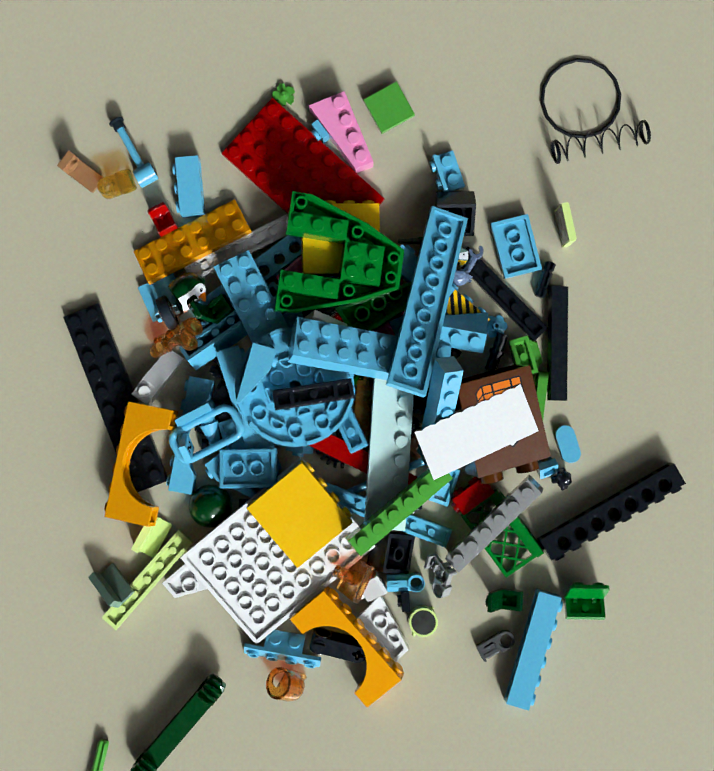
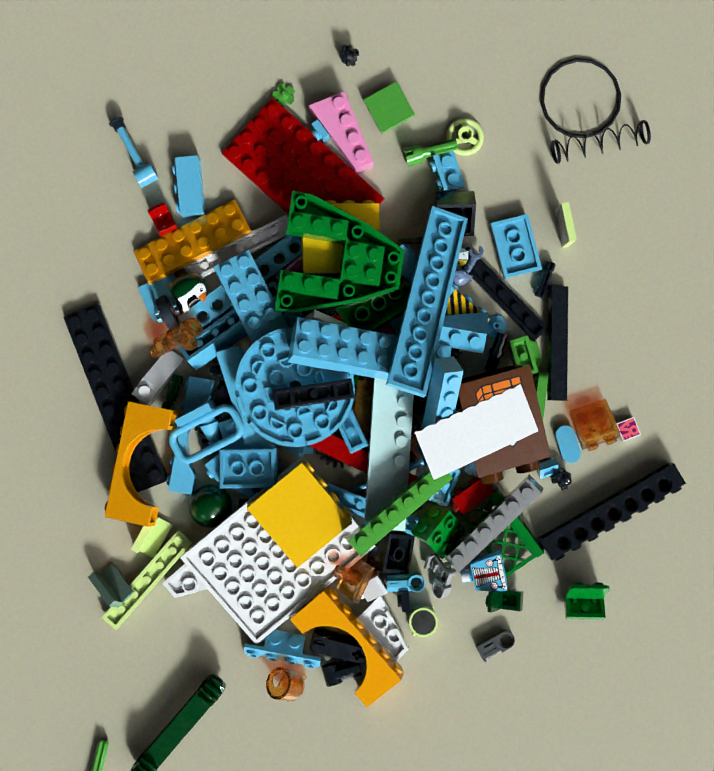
medium nougat bracket [57,150,104,193] -> none
clear yellow piece [97,169,137,199] -> none
medium azure tile [178,433,194,462] -> none
dark green bracket [190,294,234,324] -> none
medium azure slope [235,343,278,404] -> none
medium azure brick [504,588,563,711] -> none
none -> dark green axle [162,374,183,410]
none -> black piece [321,661,362,687]
none -> black plant [340,44,359,67]
none -> bright green piece [403,139,458,167]
none -> green bracket [411,502,465,559]
none -> yellowish green piece [446,118,484,156]
none -> torso [461,550,508,591]
none -> clear orange plate [569,399,620,451]
none -> tile [615,417,641,442]

